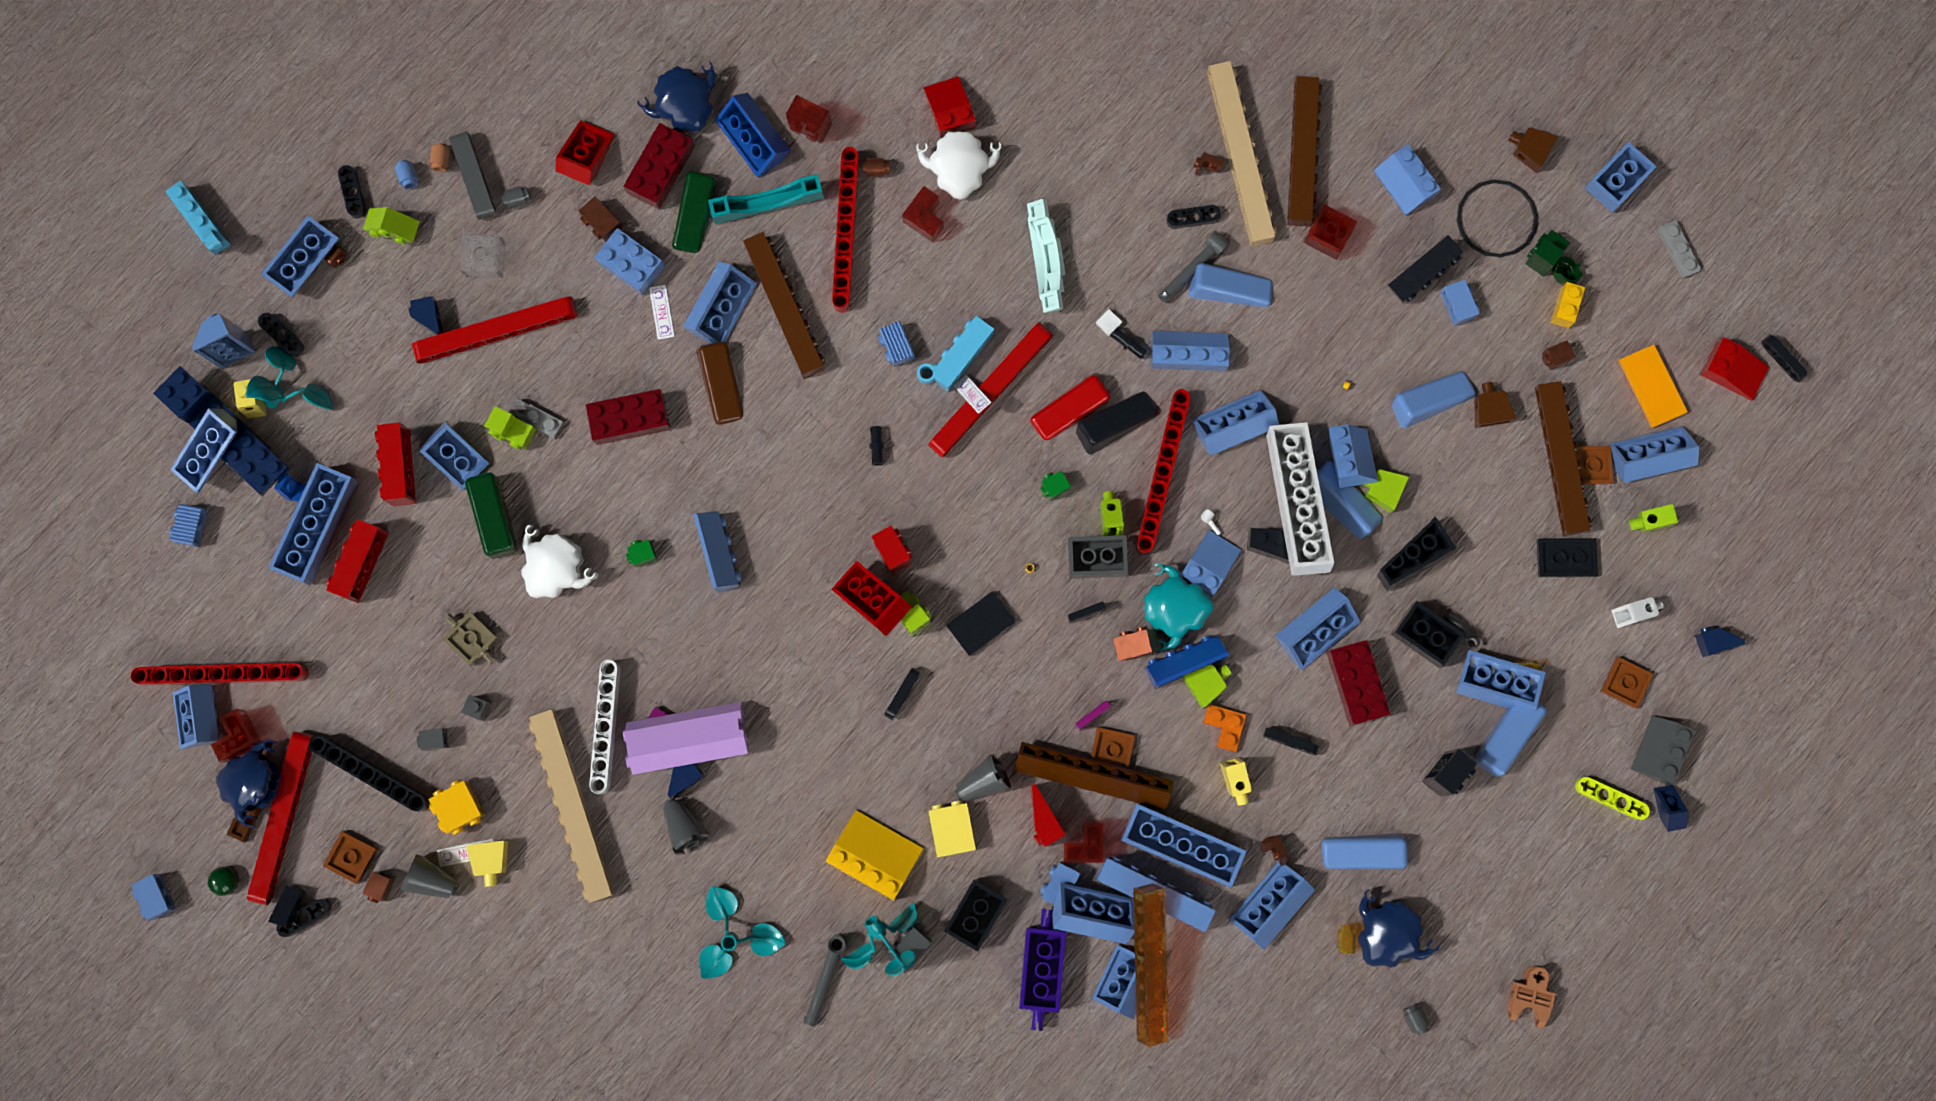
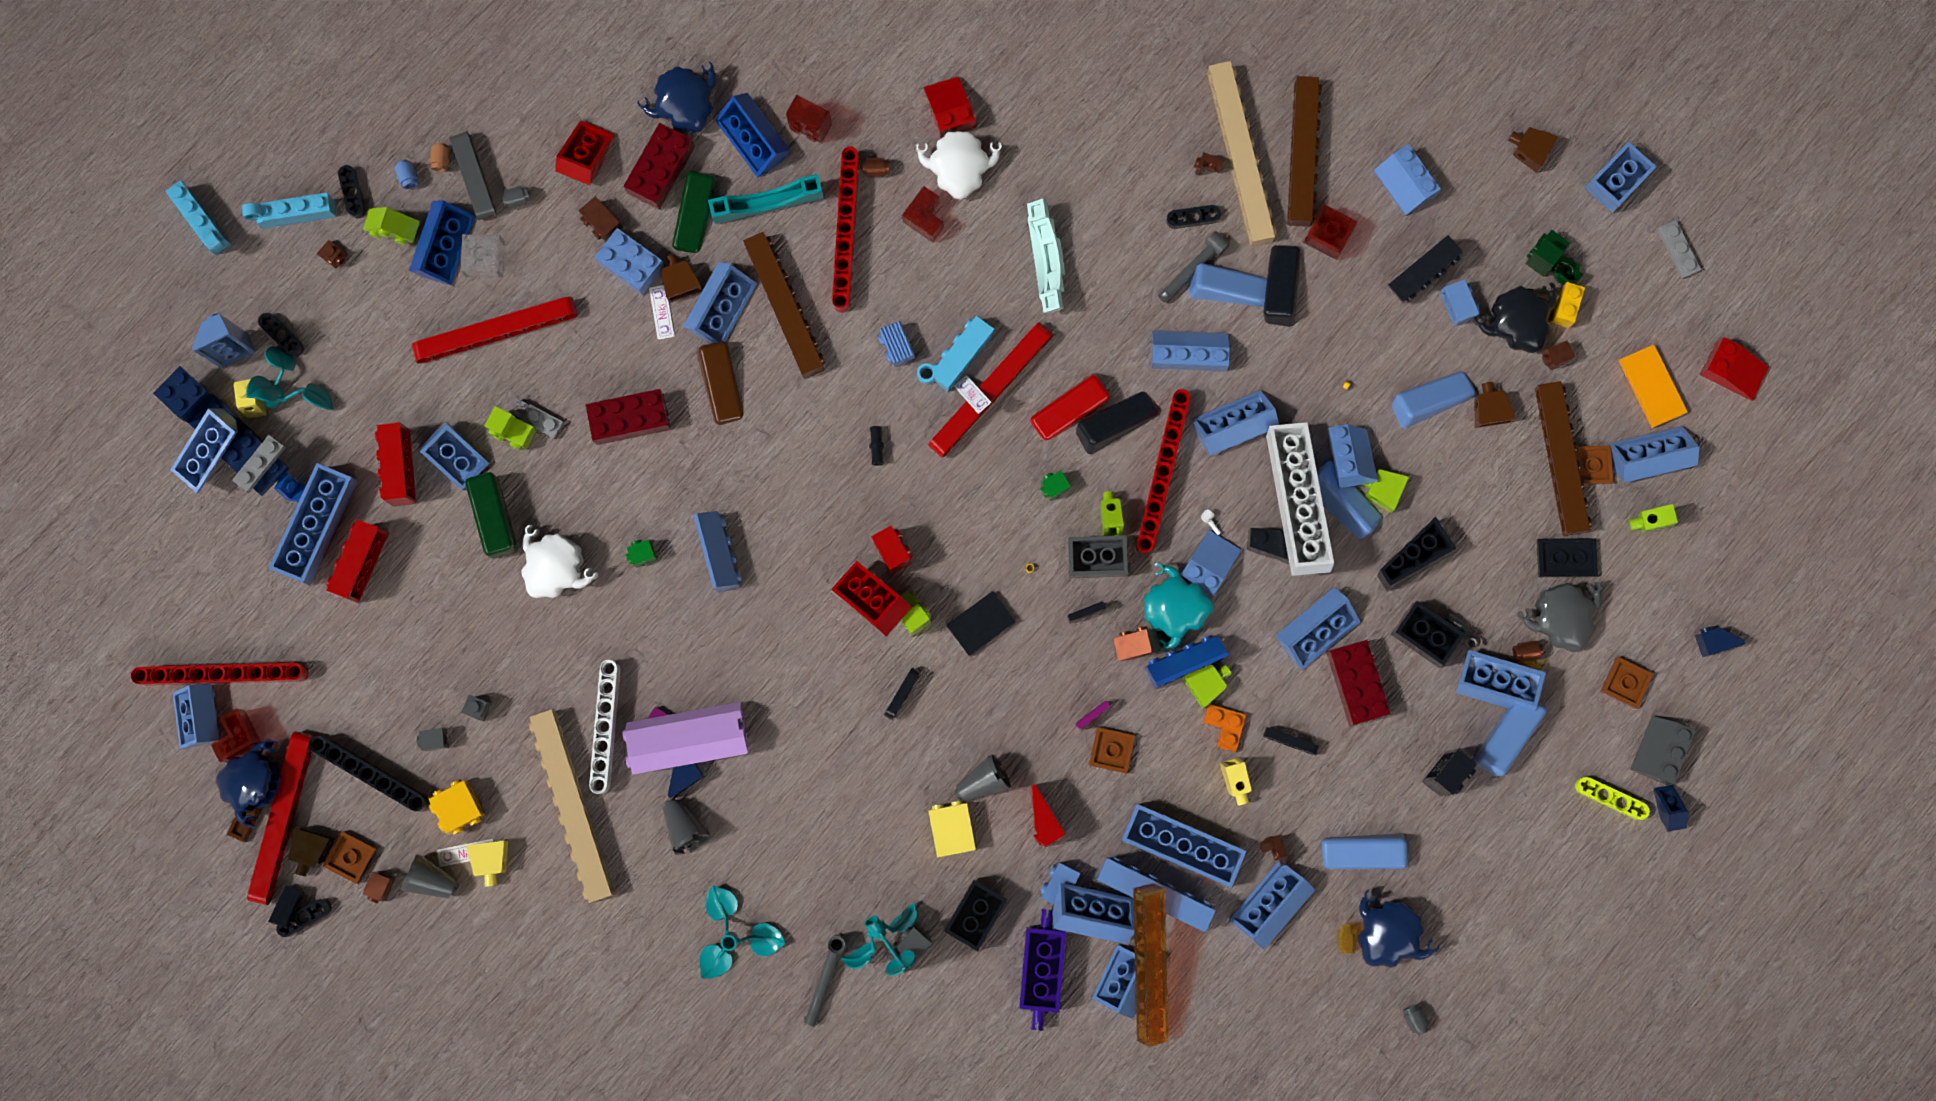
medium blue brick [131,874,175,920] -> none
medium blue brick [169,504,207,547] -> none
dark green hair [207,866,239,896] -> none
medium blue slope [261,215,339,298] -> none
dark blue slope [409,296,443,335] -> none
dark tan plate [442,611,498,666] -> none
yellow slope [825,810,924,901] -> none
reddish brown brick [1014,742,1173,810] -> none
clear red brick [1063,823,1103,863] -> none
white tile [1095,309,1122,336] -> none
black pin [1110,327,1147,359] -> none
black piece [1457,180,1537,258] -> none
nougat piece [1508,966,1556,1029] -> none
white torso [1611,597,1663,628] -> none
black beam [1761,335,1808,382] -> none
none -> light grey plate [232,435,286,493]
none -> medium azure hinge [242,193,336,229]
none -> dark brown torso [289,828,335,877]
none -> blue slope [409,200,475,285]
none -> reddish brown torso [661,254,703,303]
none -> black piece [1263,245,1301,327]
none -> black piece [1474,282,1557,353]
none -> copper brick [1512,640,1543,662]
none -> dark grey piece [1517,582,1601,652]

